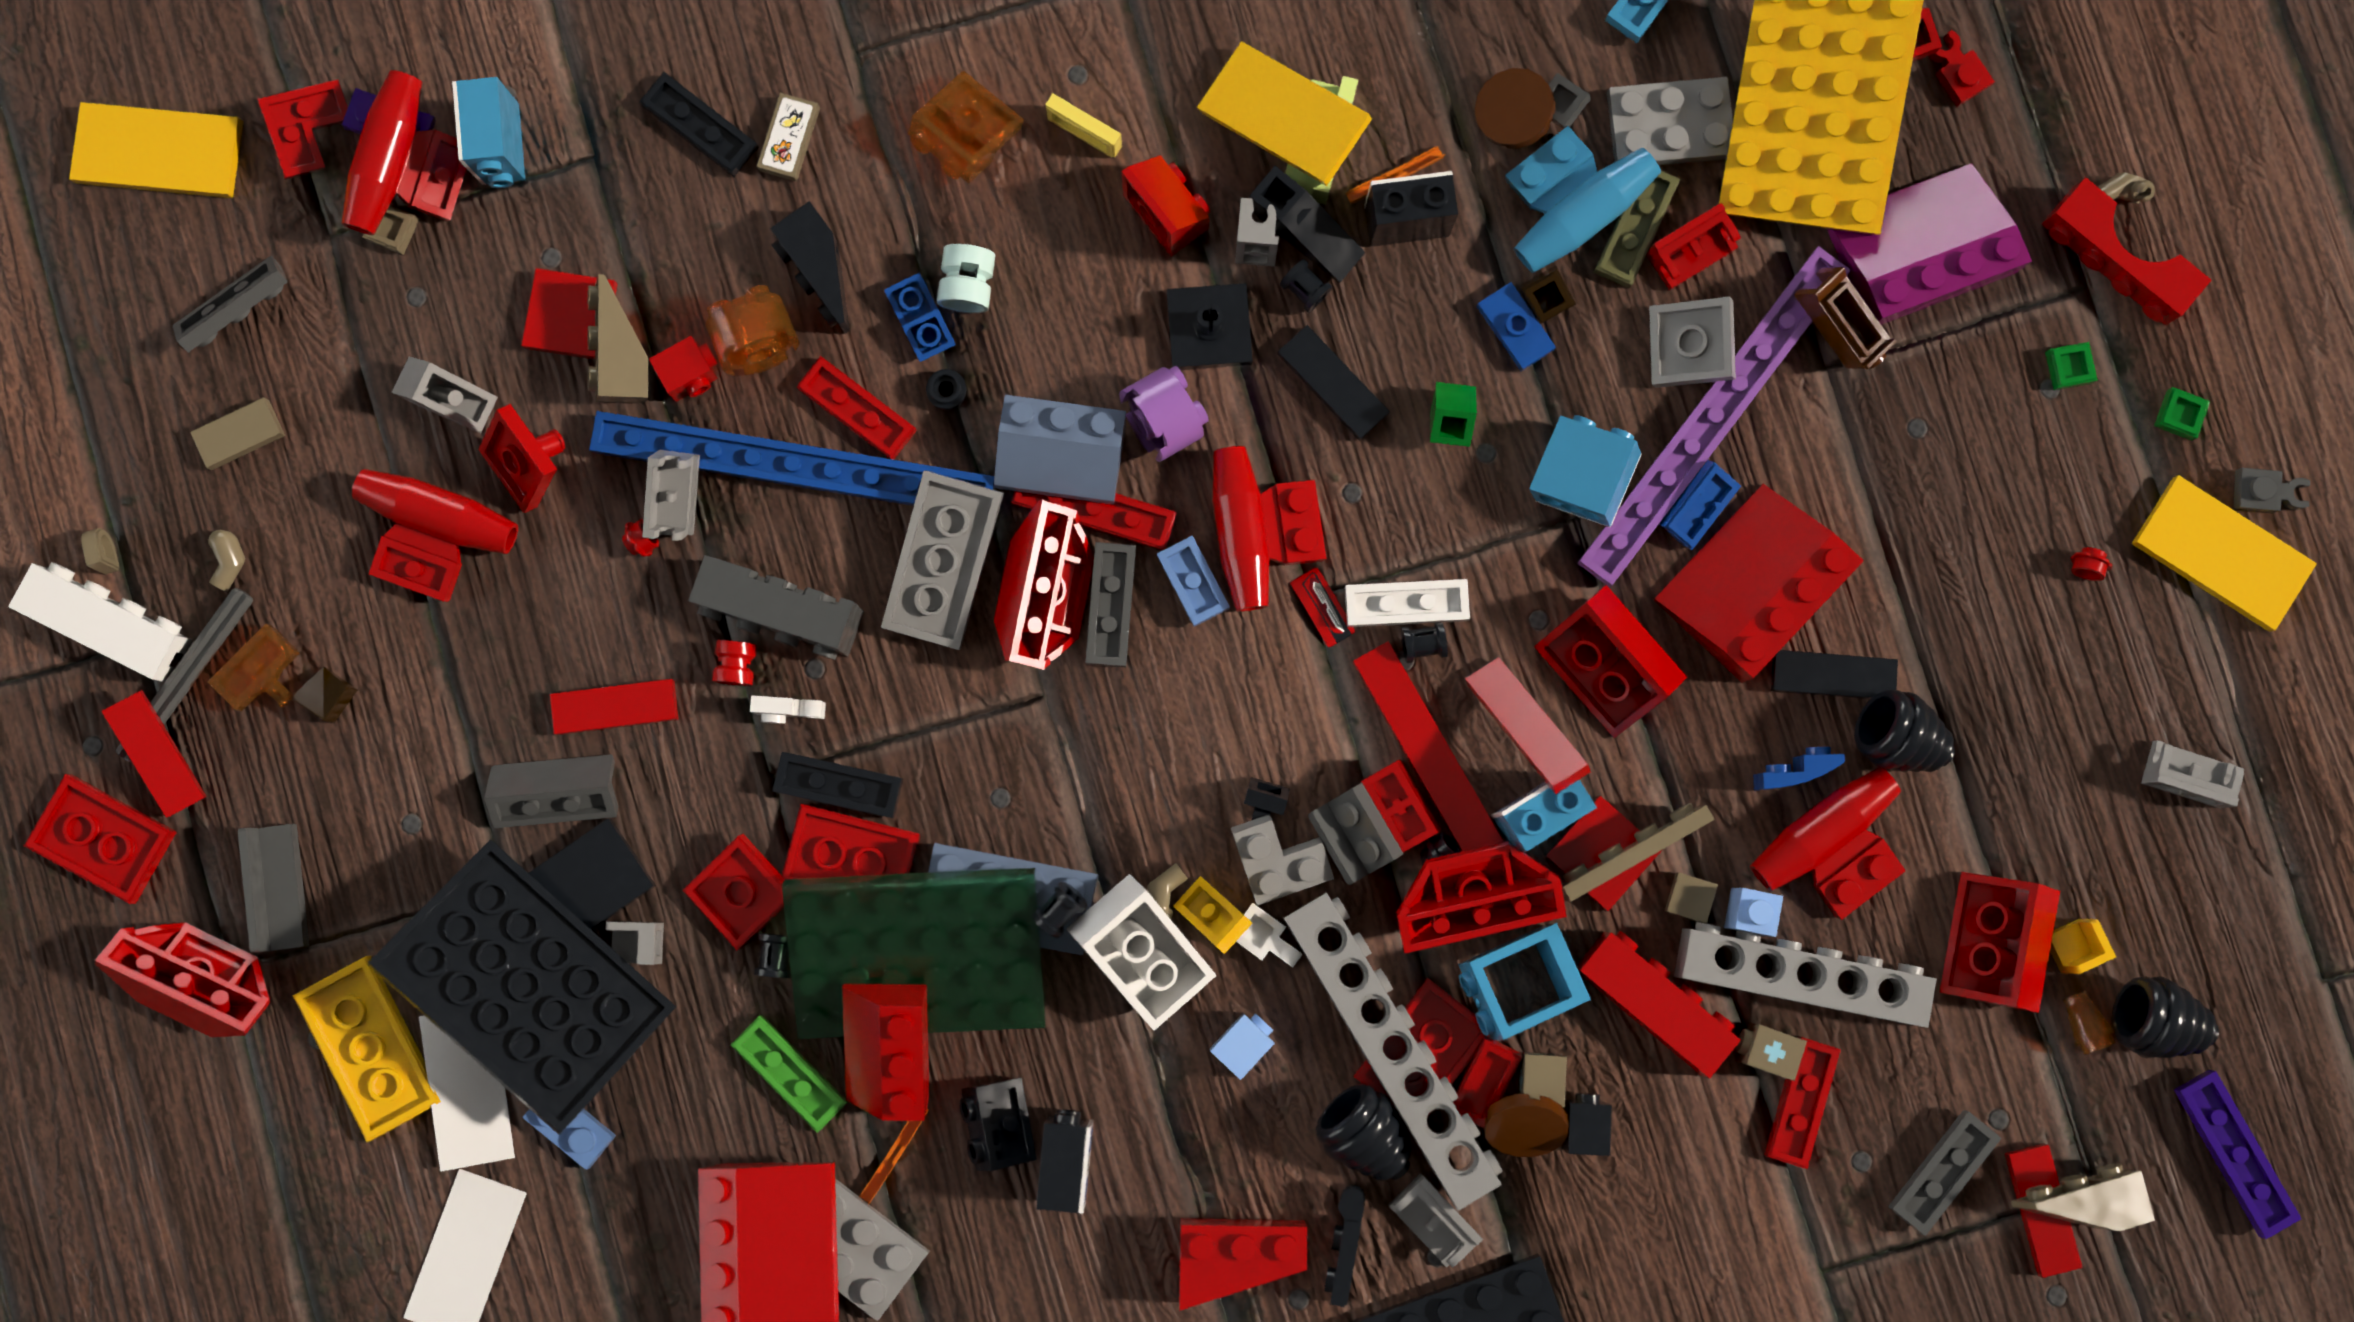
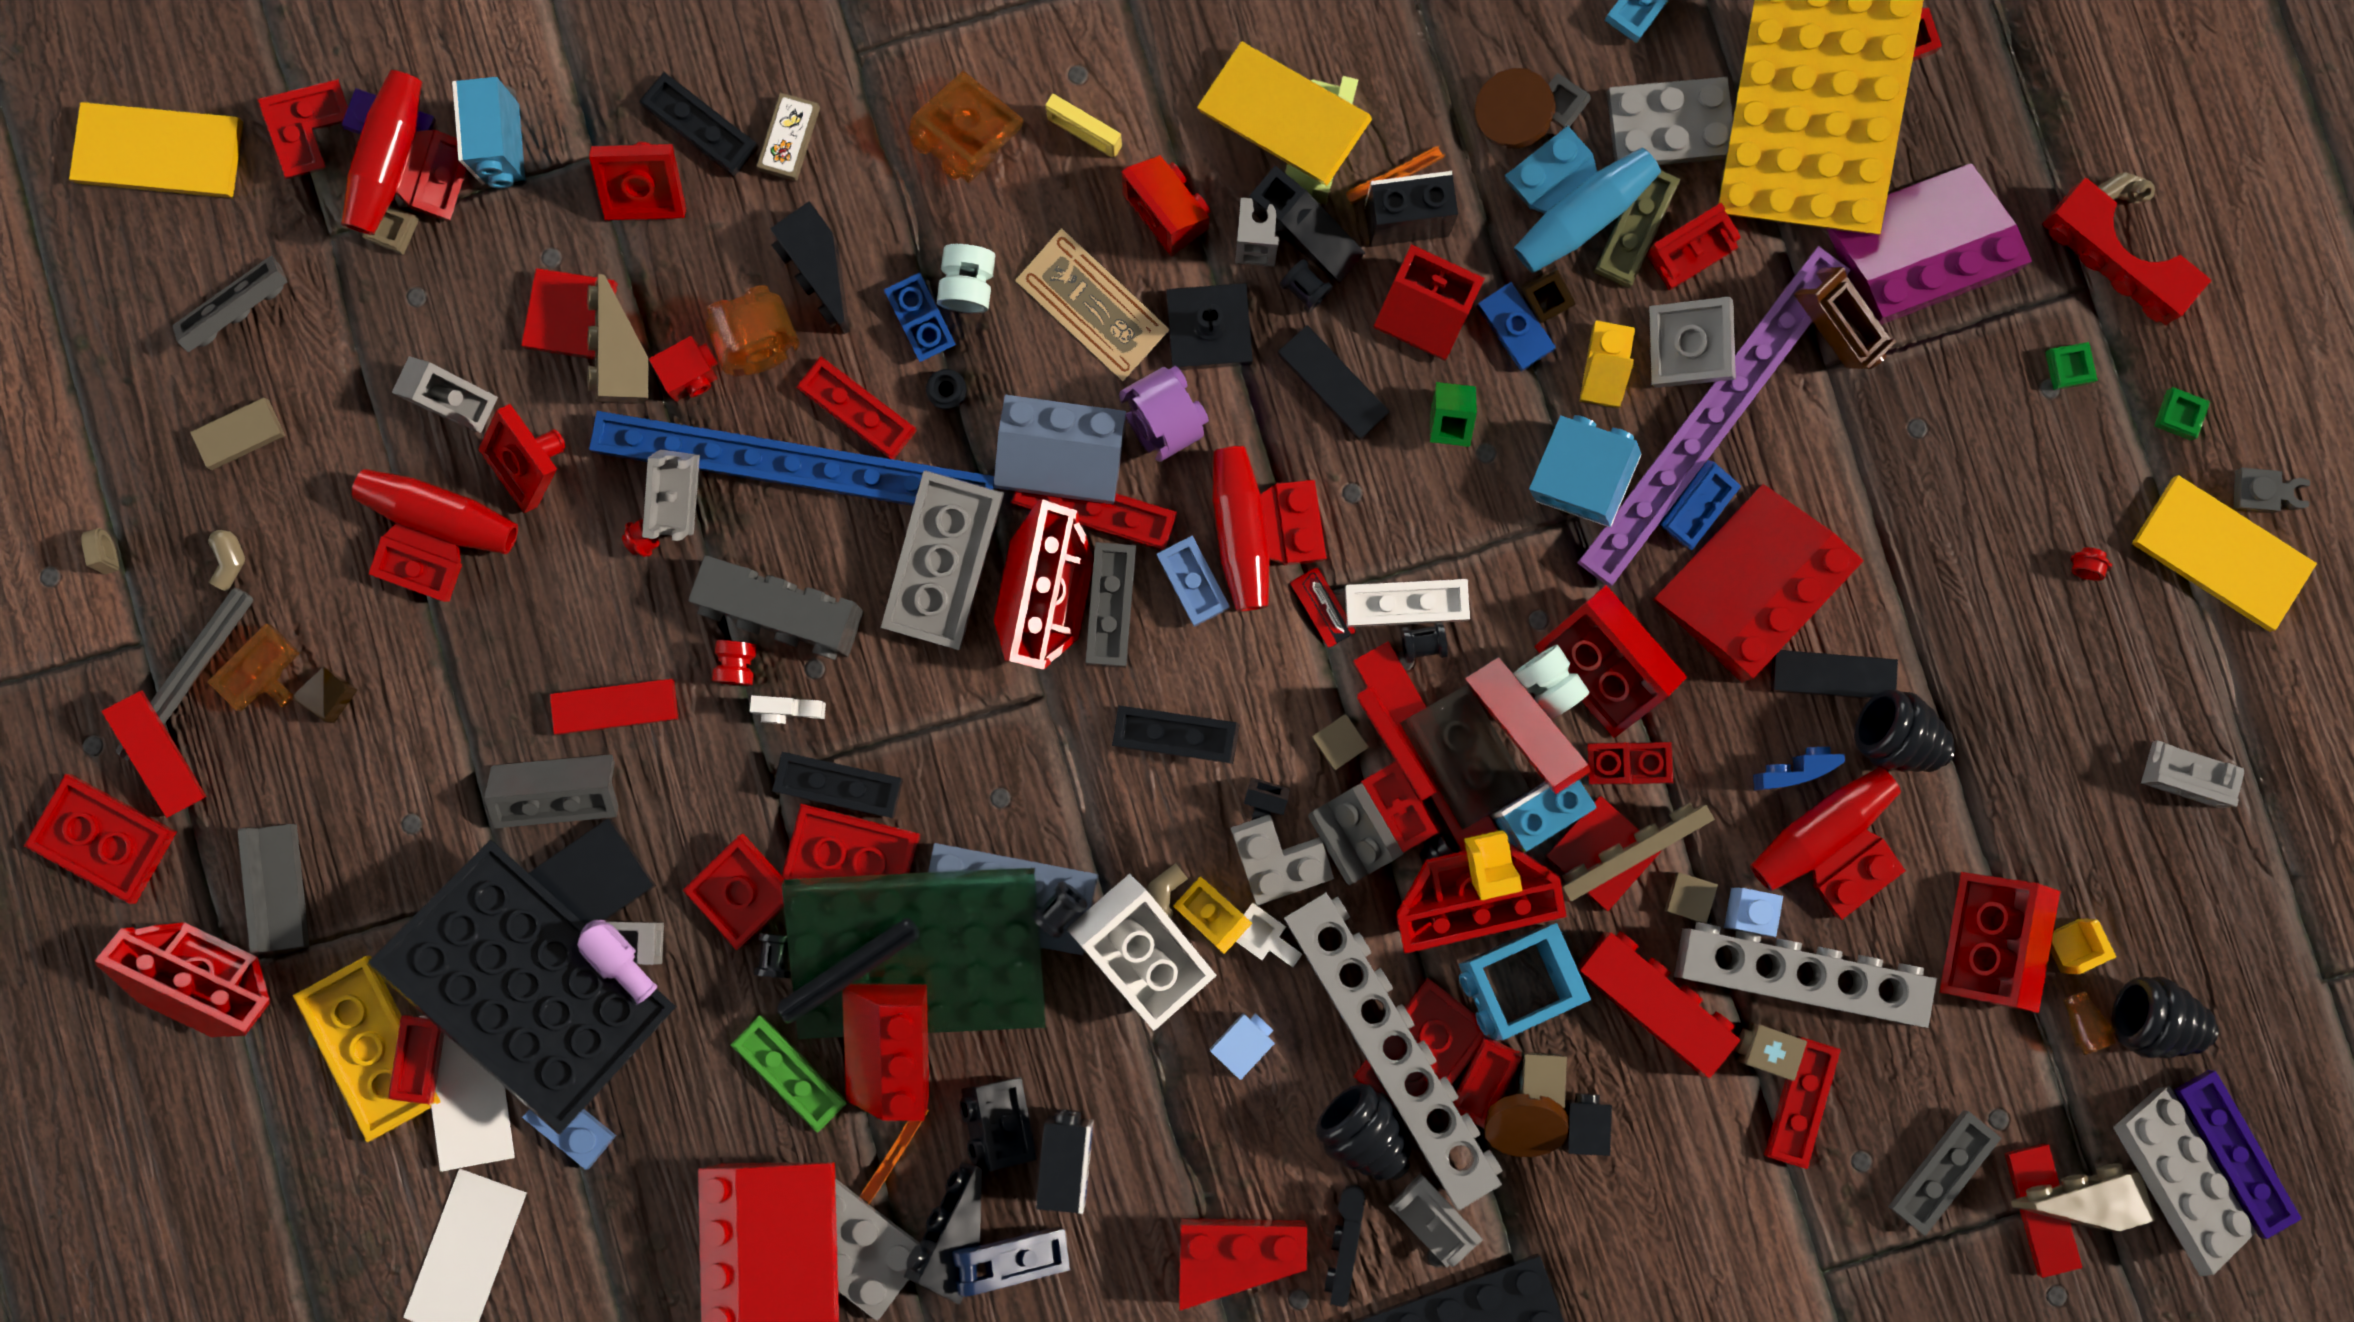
white brick [8,562,192,682] -> none
red plate [1929,30,1995,107] -> none
none -> red tile [388,1015,444,1104]
none -> lavender arm [578,920,657,1004]
none -> red tile [589,142,686,220]
none -> black axle [777,918,920,1023]
none -> black slope [903,1162,982,1305]
none -> plate [953,1227,1070,1296]
none -> sticker [1015,228,1170,381]
none -> black hinge [1112,705,1240,764]
none -> dark tan tile [1311,714,1369,771]
none -> red tile [1356,686,1438,800]
none -> red slope [1373,244,1485,361]
none -> clear smoke tile [1400,684,1530,830]
none -> yellow panel [1464,830,1522,900]
none -> light aqua wheel [1513,645,1590,720]
none -> yellow slope [1579,320,1635,409]
none -> red slope [1588,742,1674,785]
none -> light grey plate [2113,1085,2256,1277]

